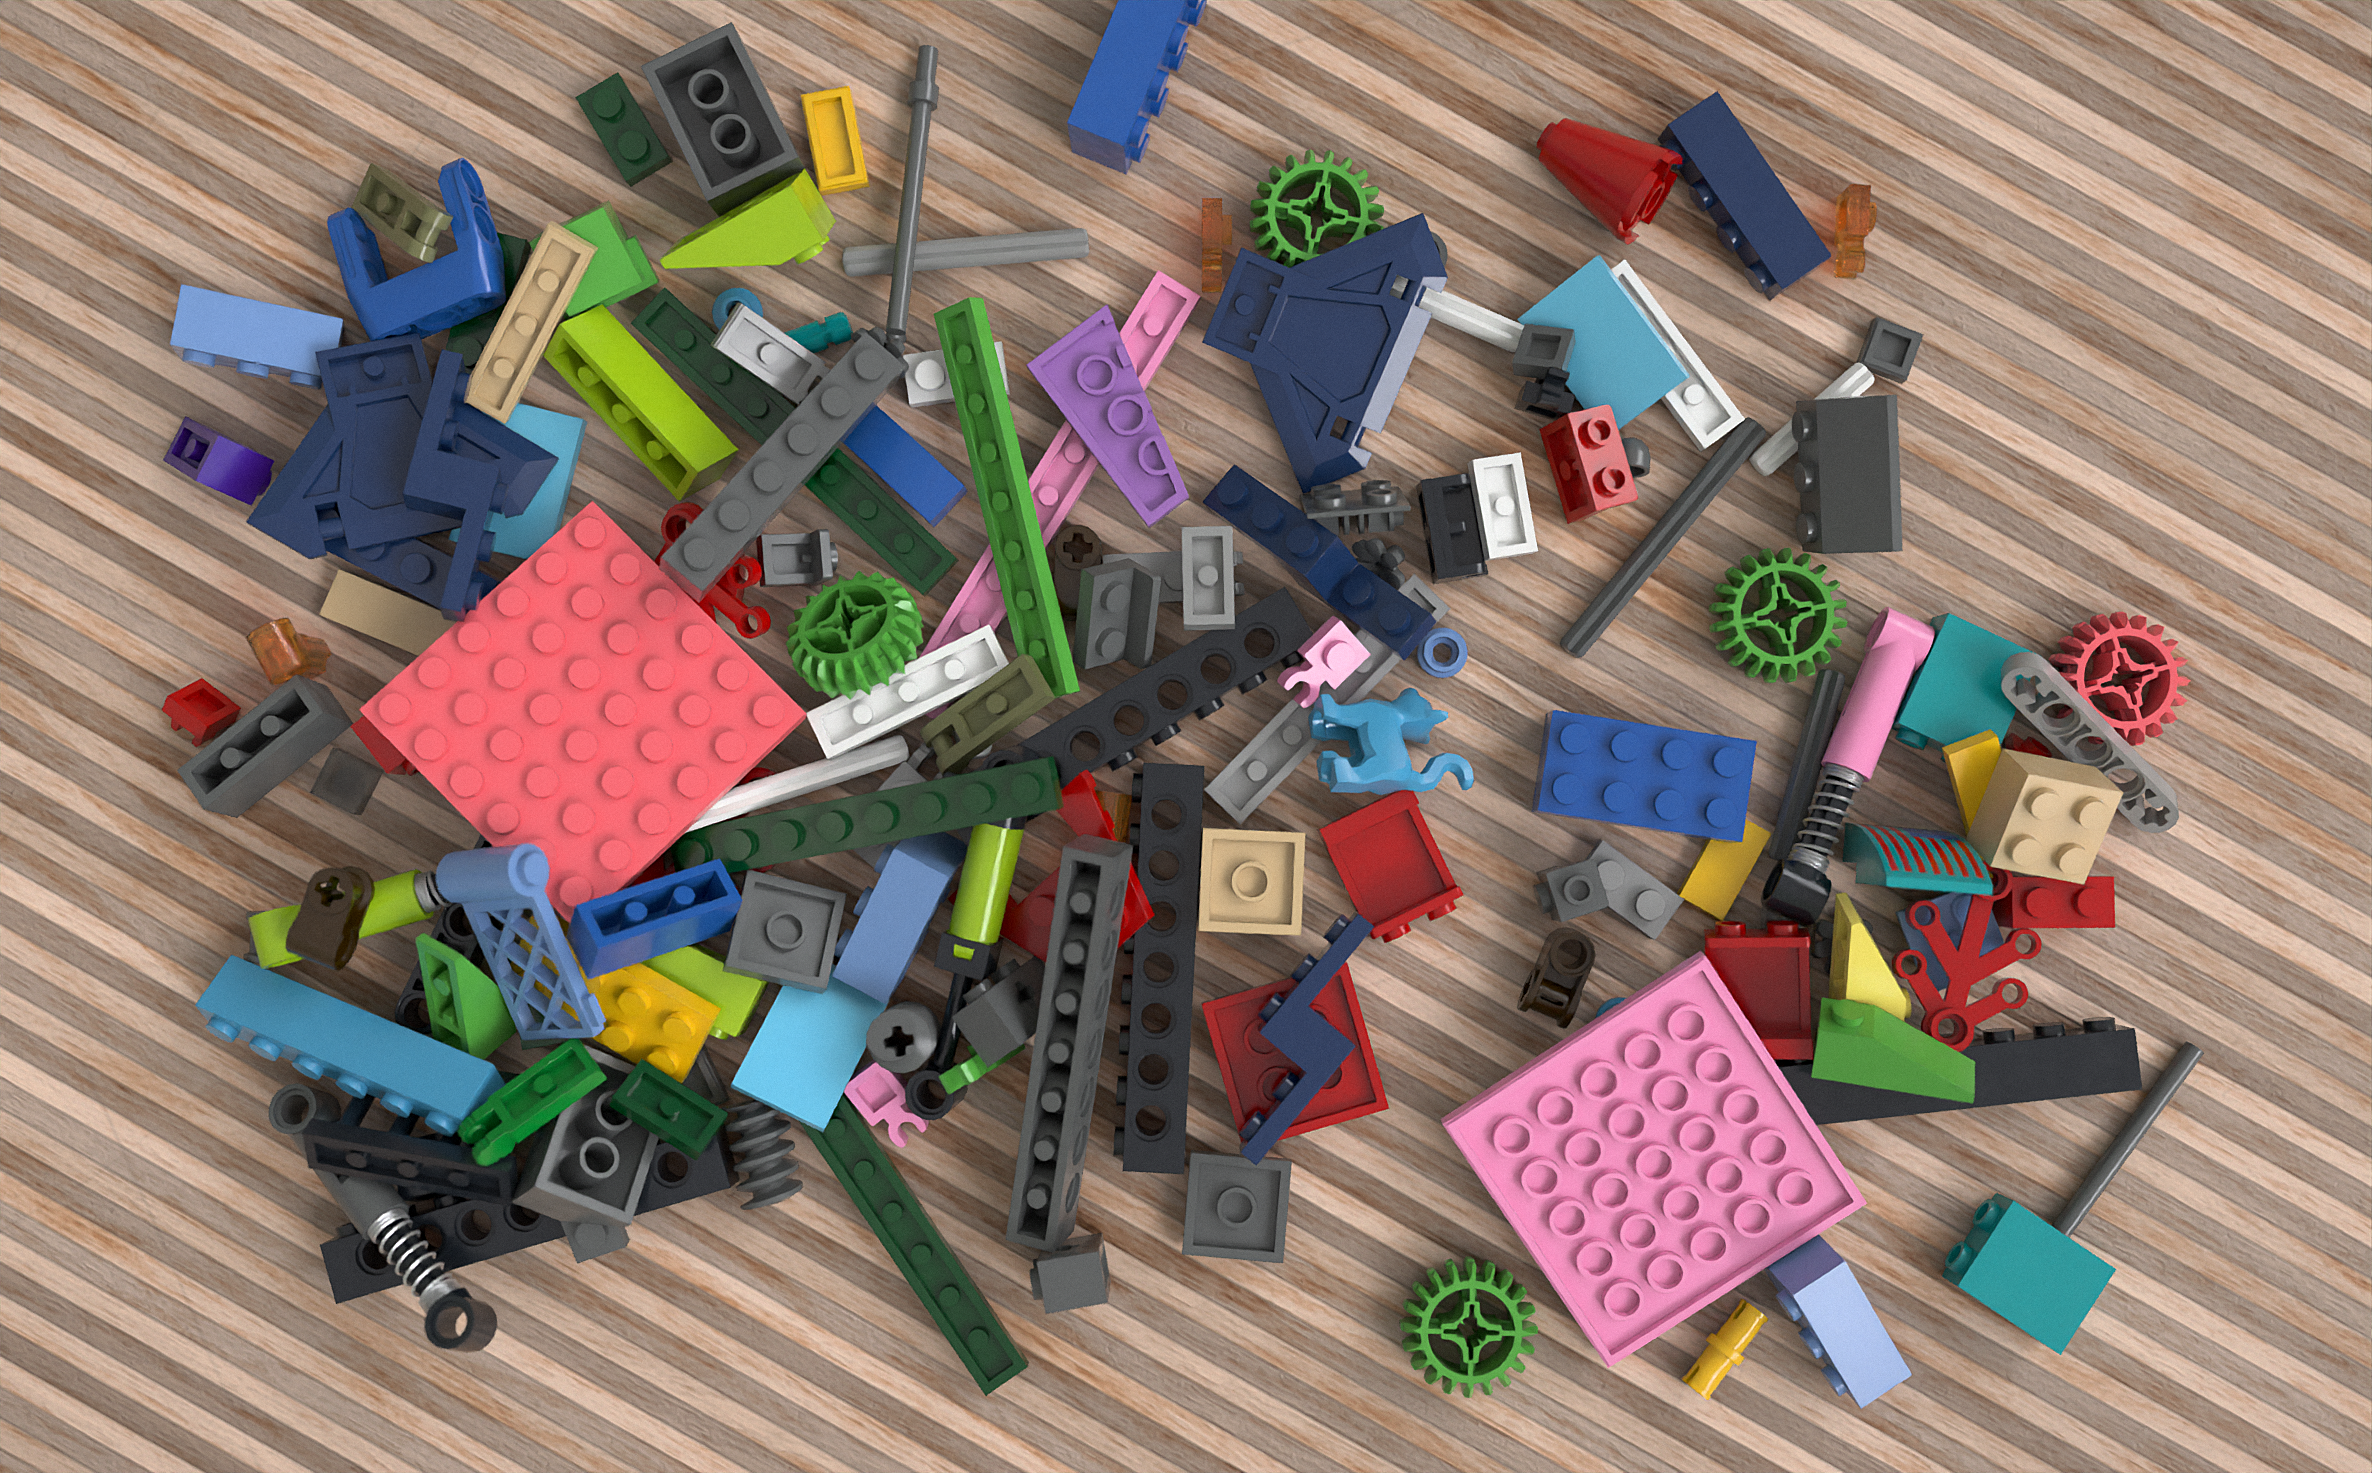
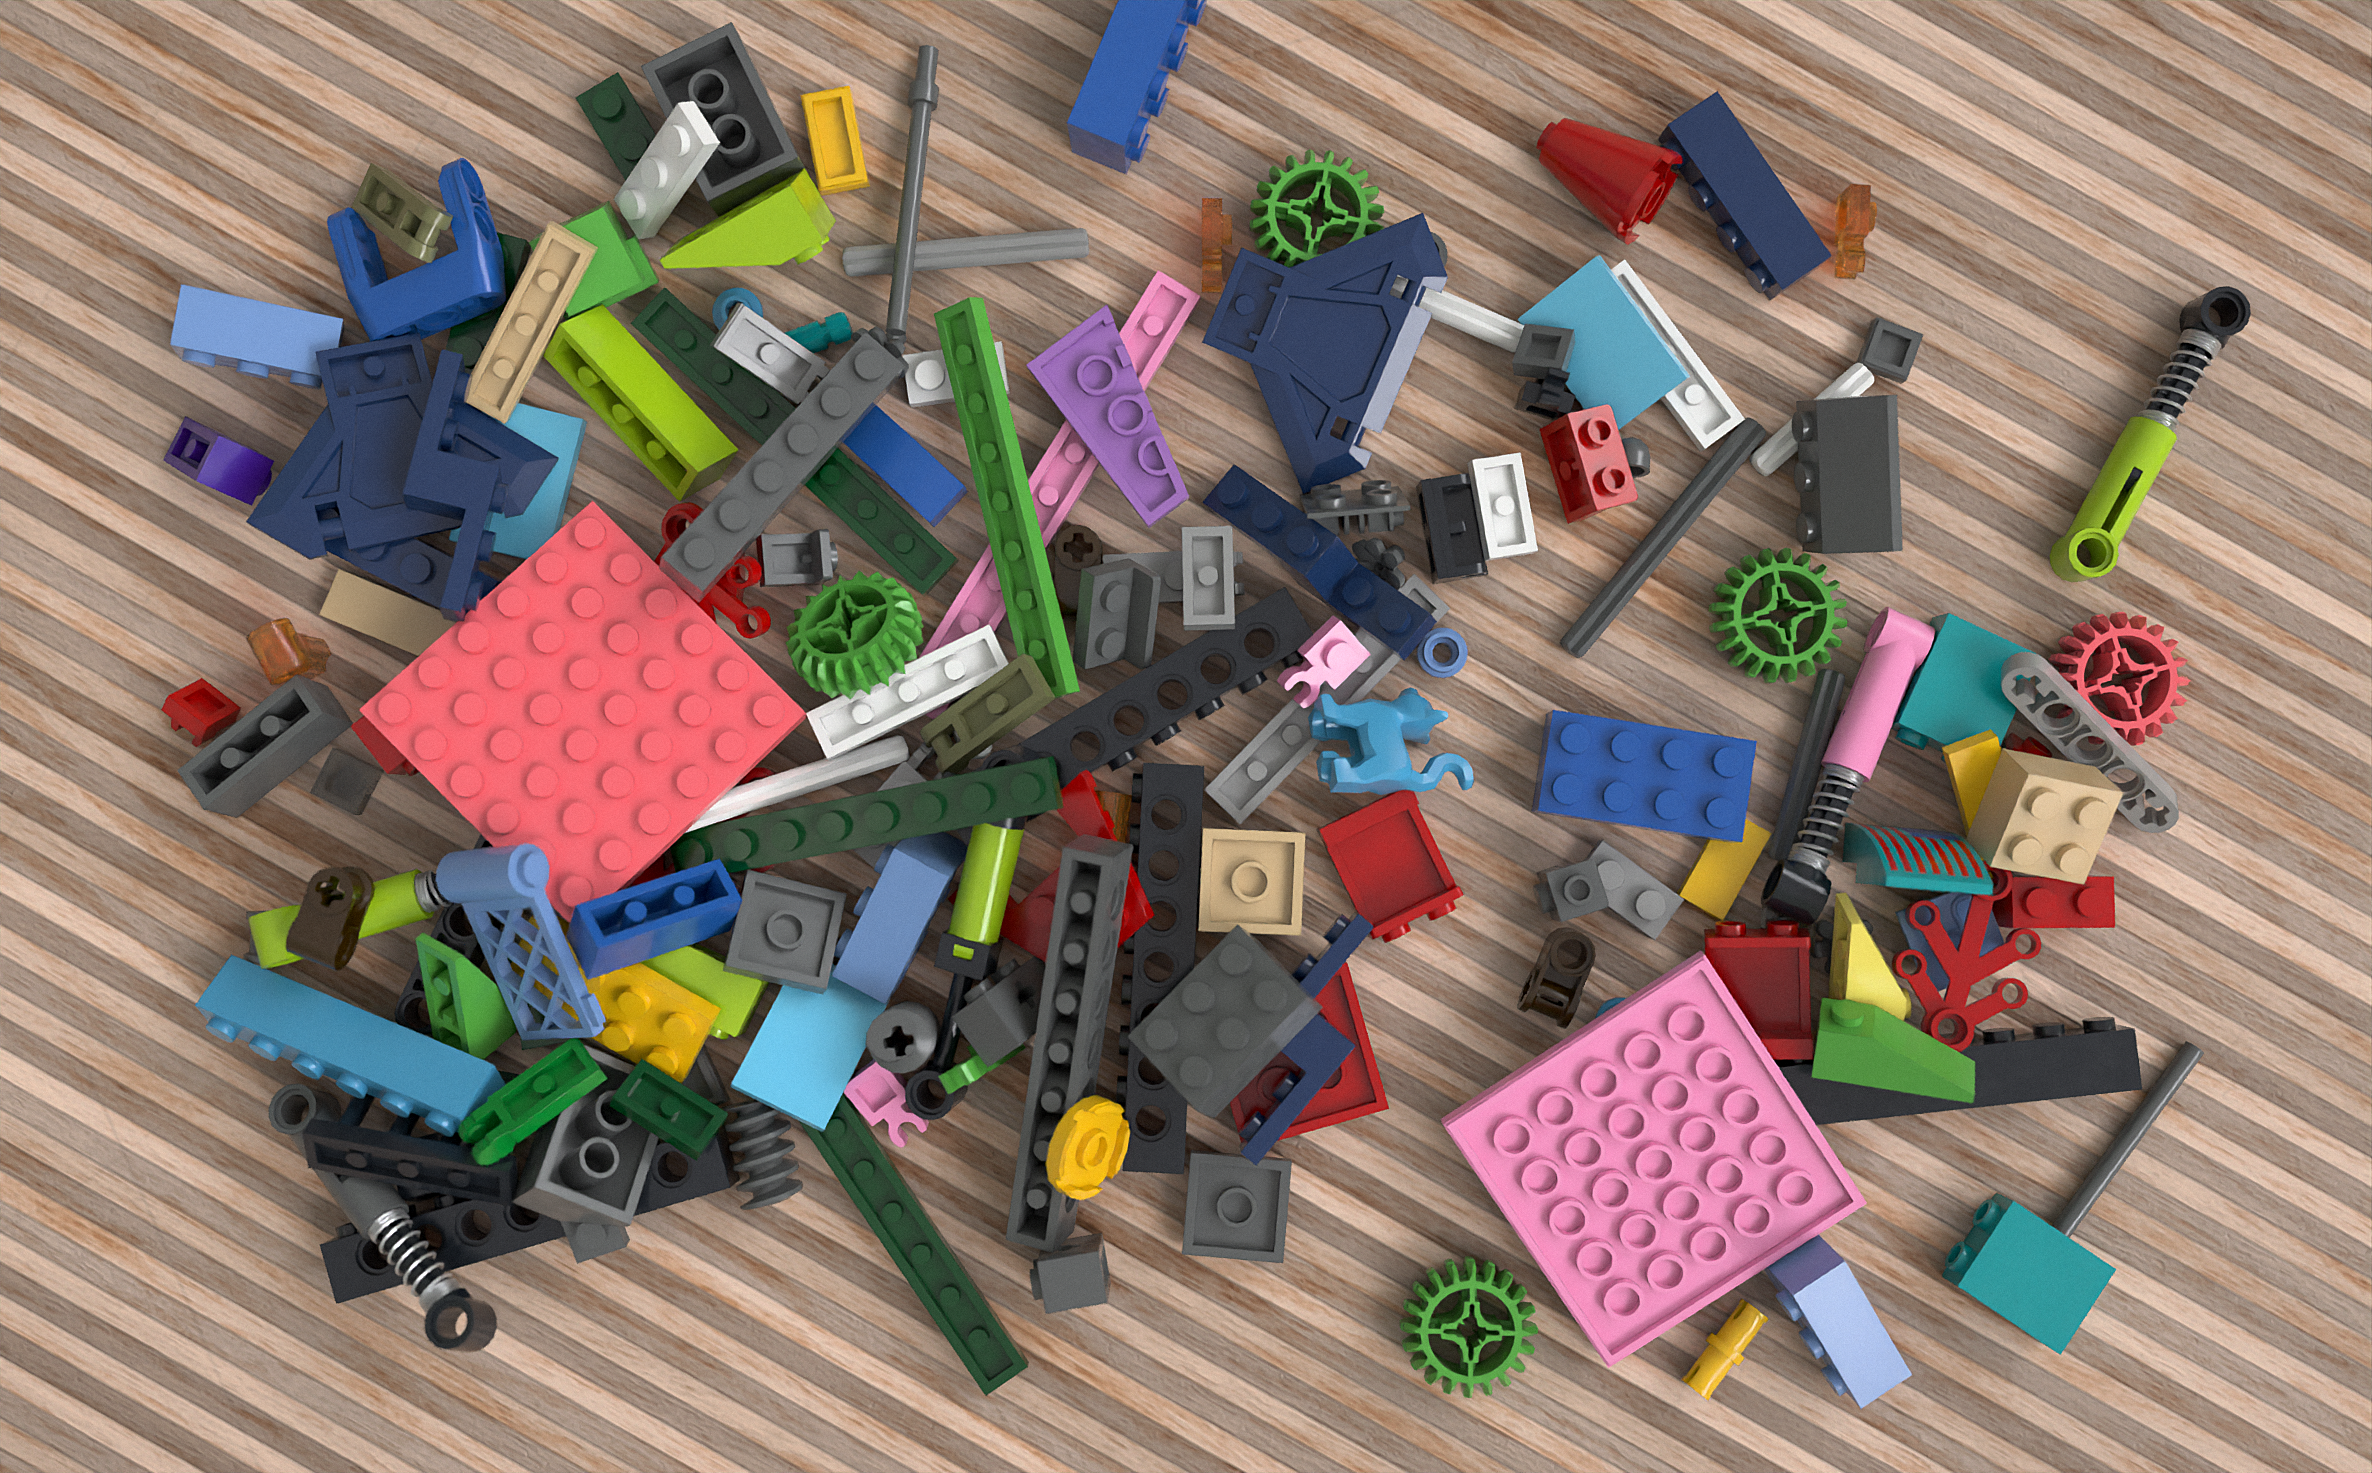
none -> white plate [614,101,720,239]
none -> yellow tile [1046,1095,1130,1200]
none -> dark grey brick [1128,924,1323,1118]
none -> piece [2050,286,2251,583]

